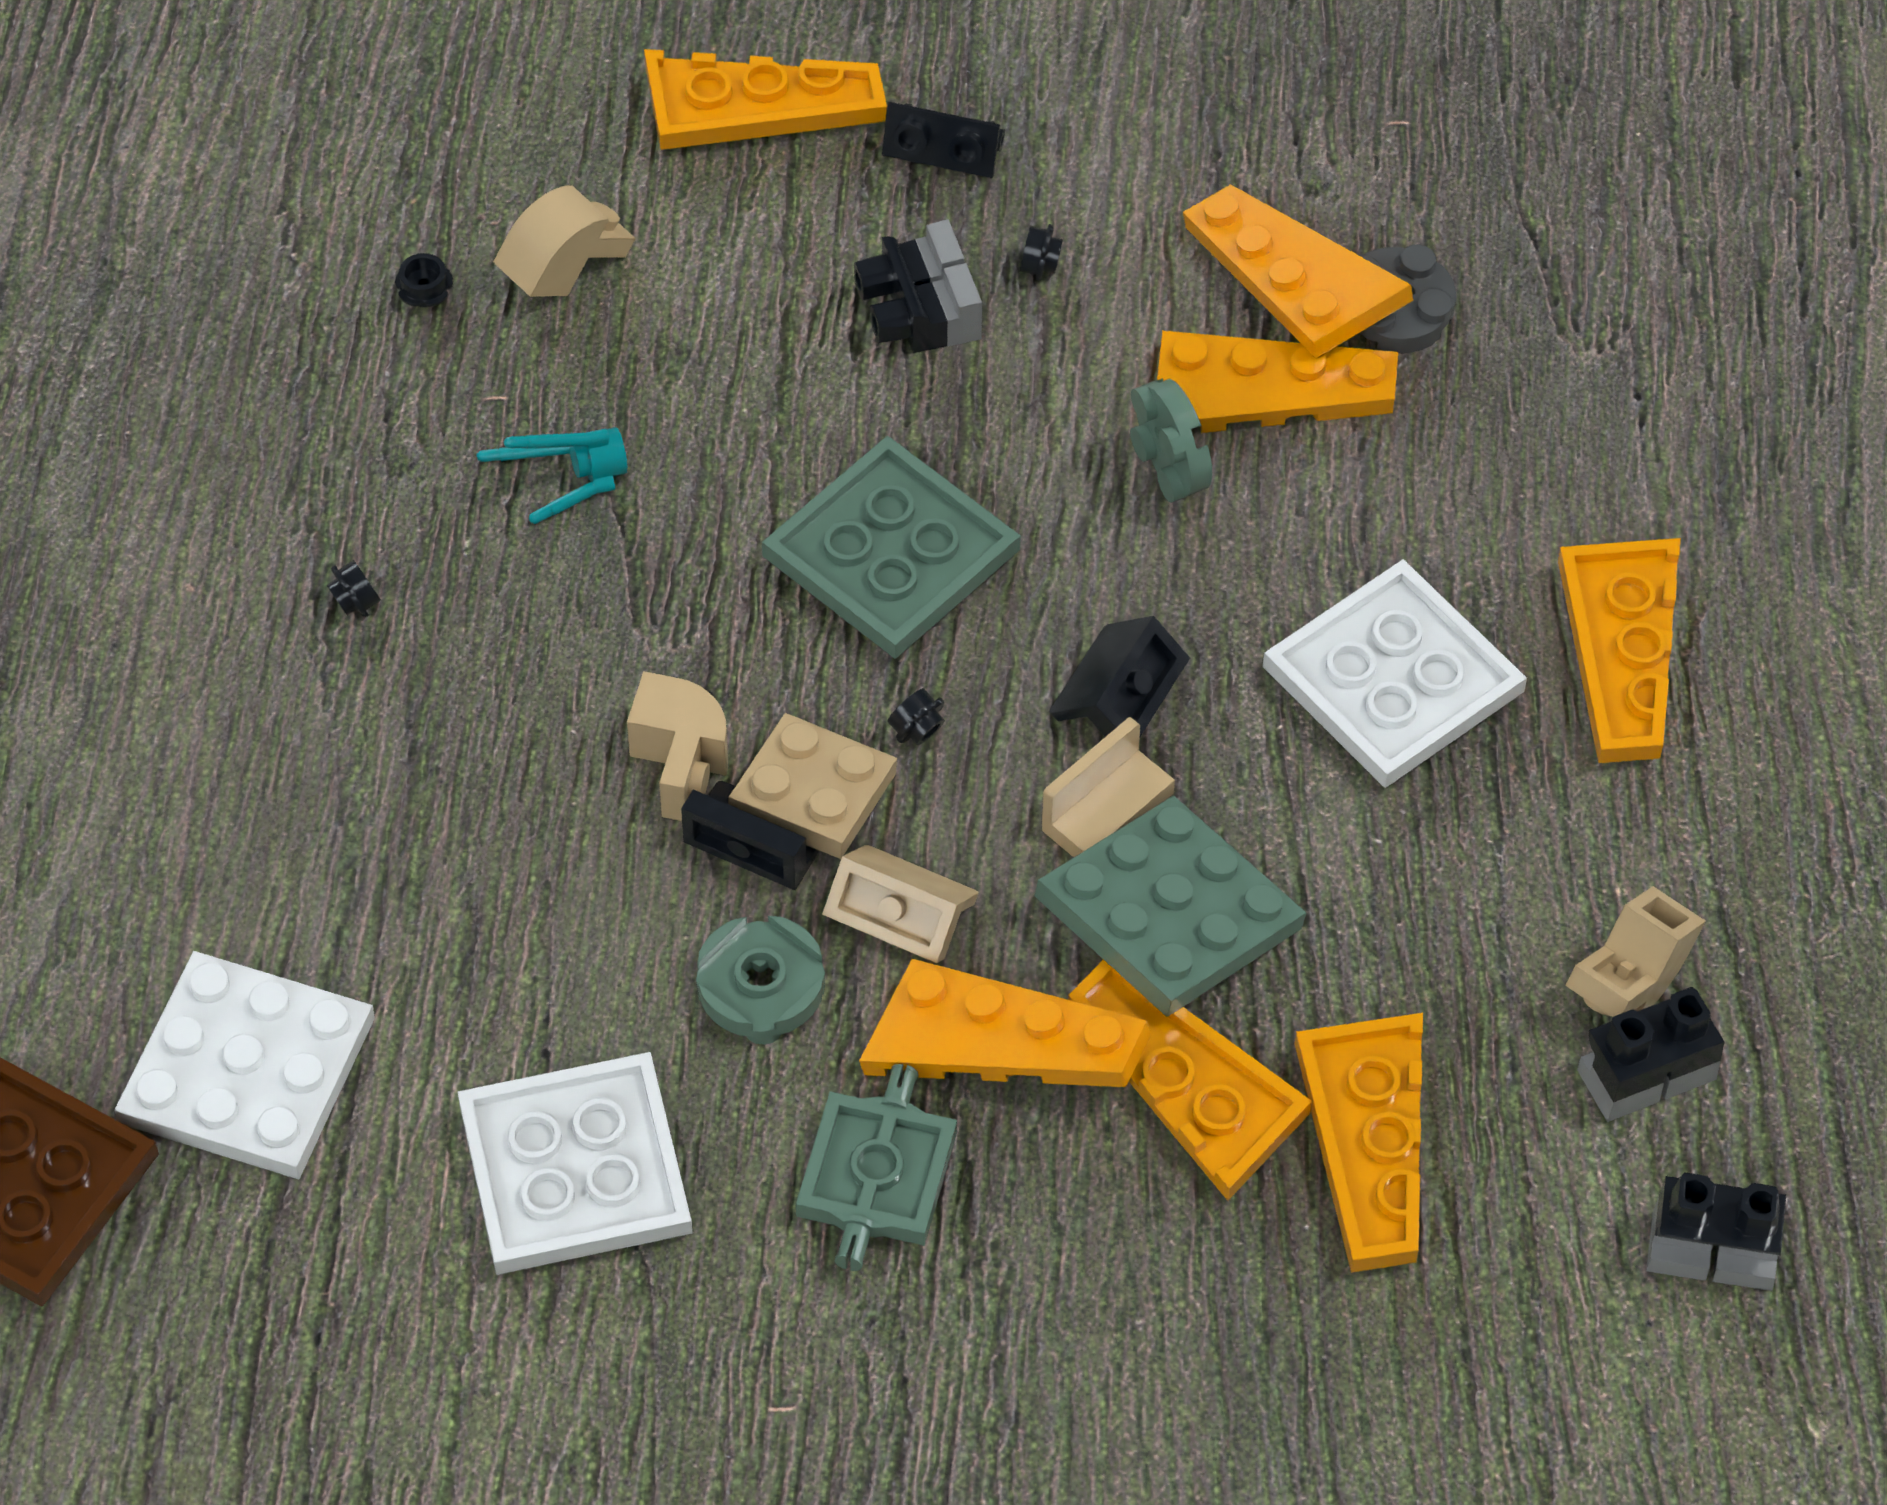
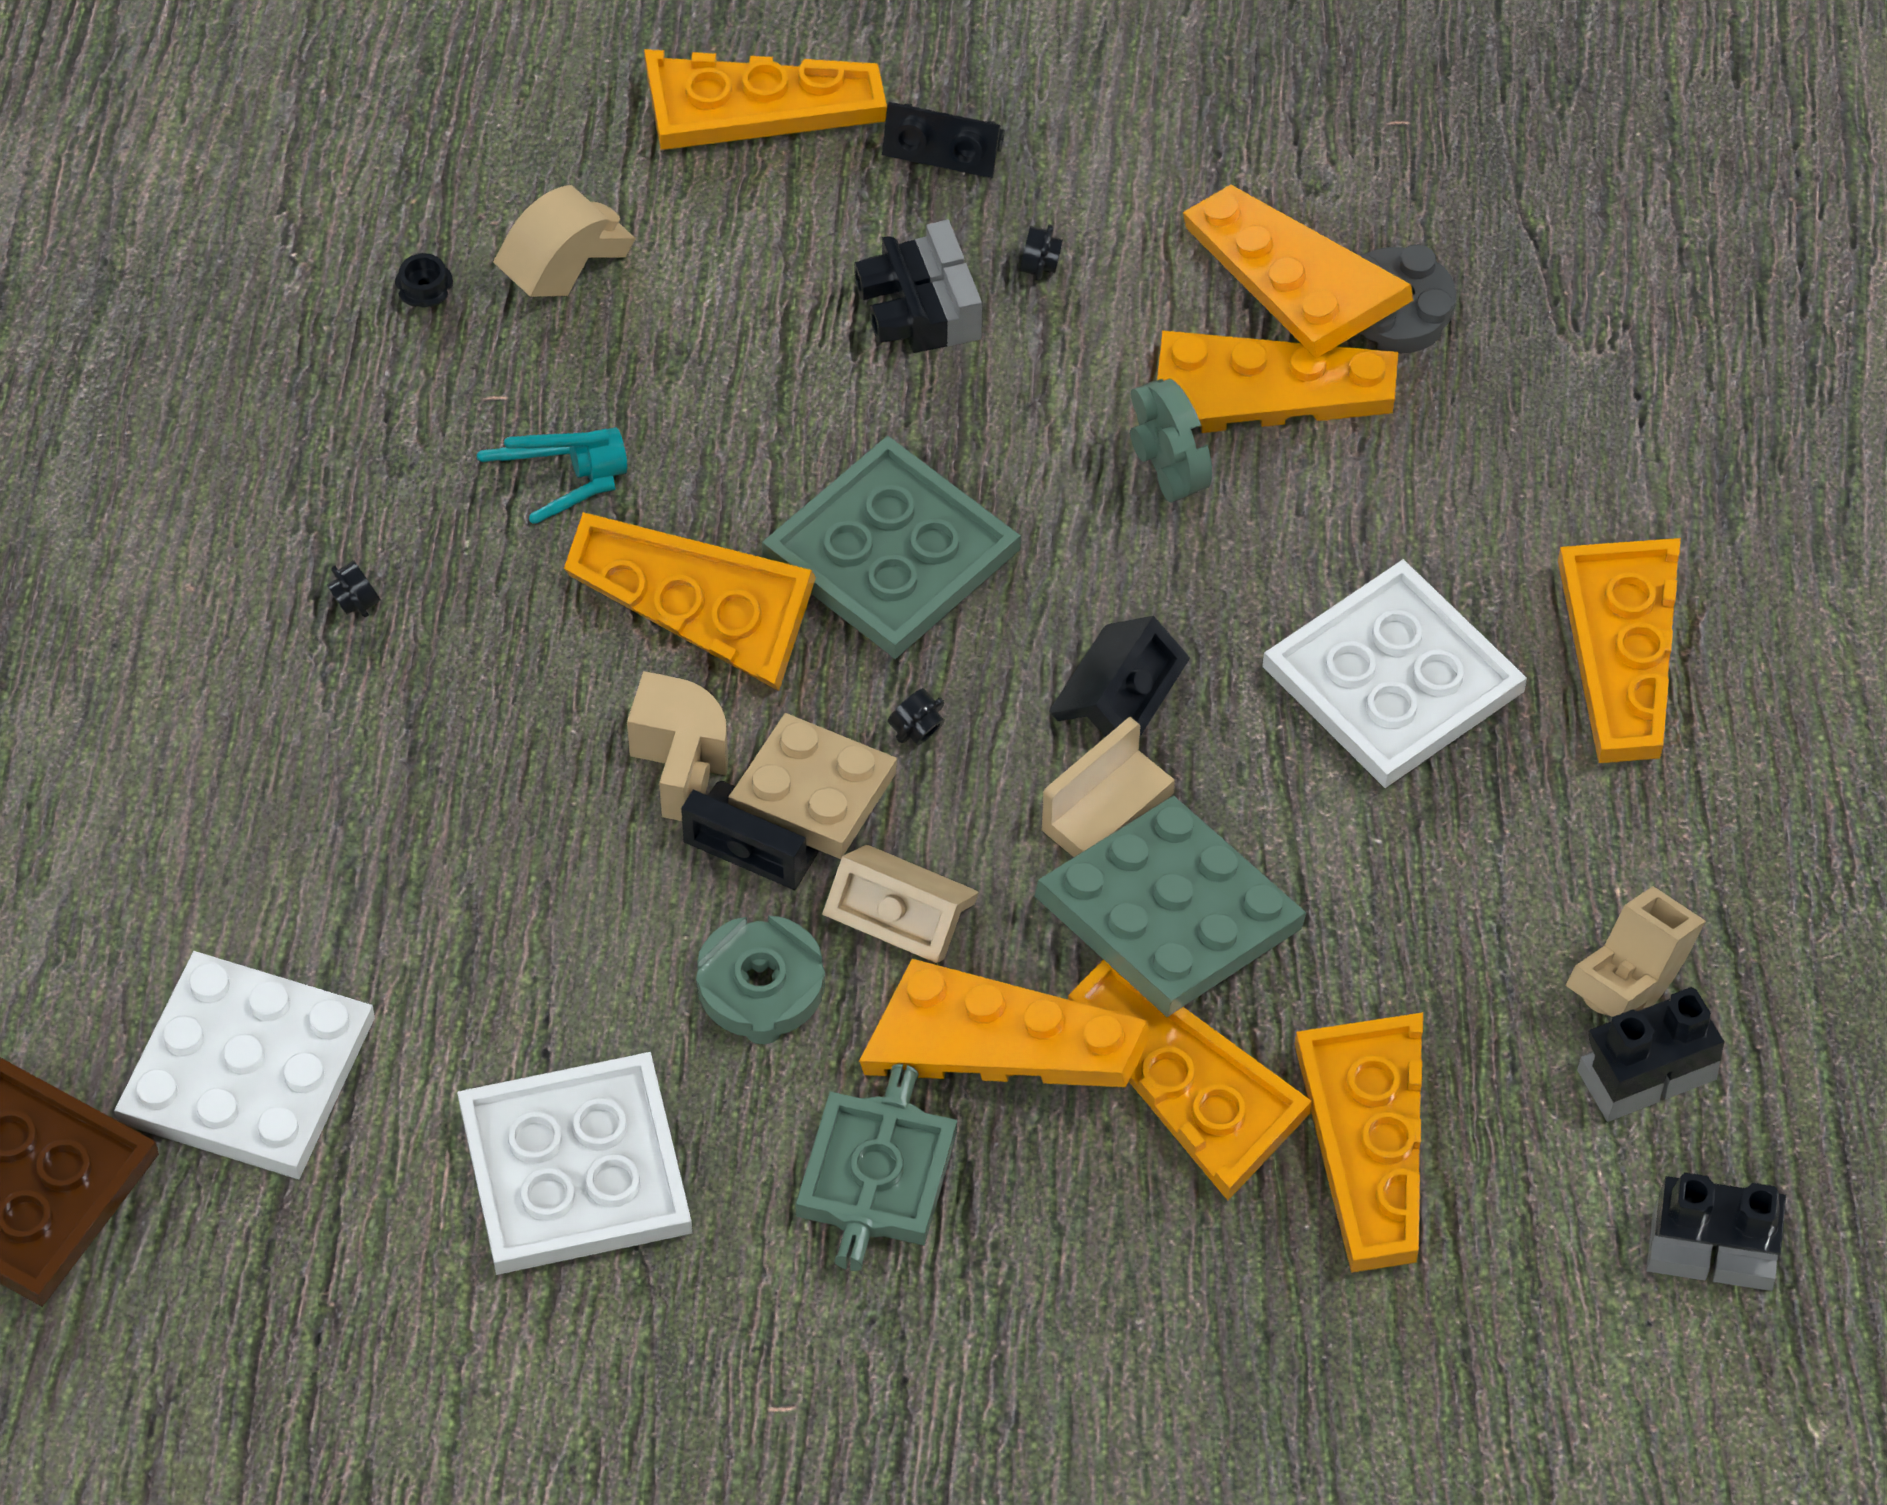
none -> light orange wing [564,512,816,691]

